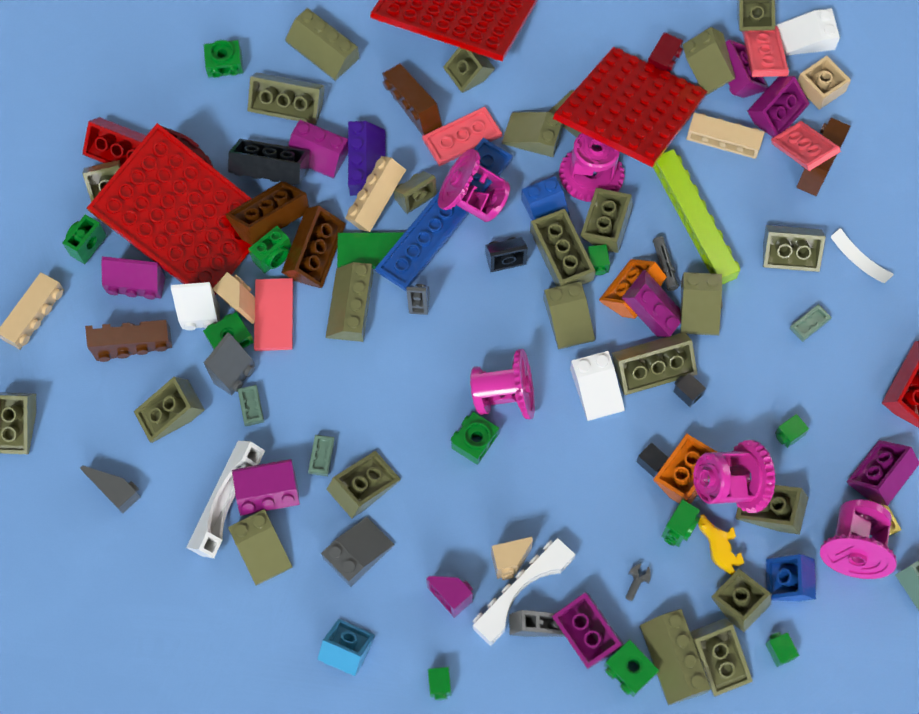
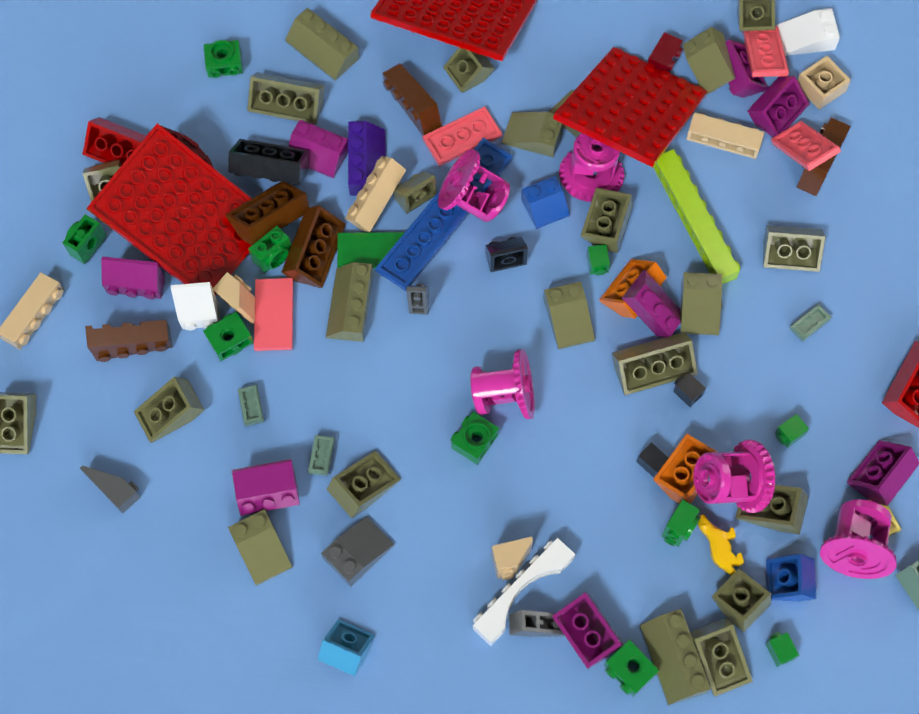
white arch [186,441,265,558] -> none
dark grey slope [204,333,255,395] -> none
magenta slope [426,576,473,618] -> none
green brick [428,667,451,700] -> none
olive brick [530,209,595,287] -> none
white slope [570,351,625,421] -> none
dark grey bar [625,563,651,601] -> none
dark grey pin [652,236,679,291] -> none
white sticker [831,228,894,283] -> none

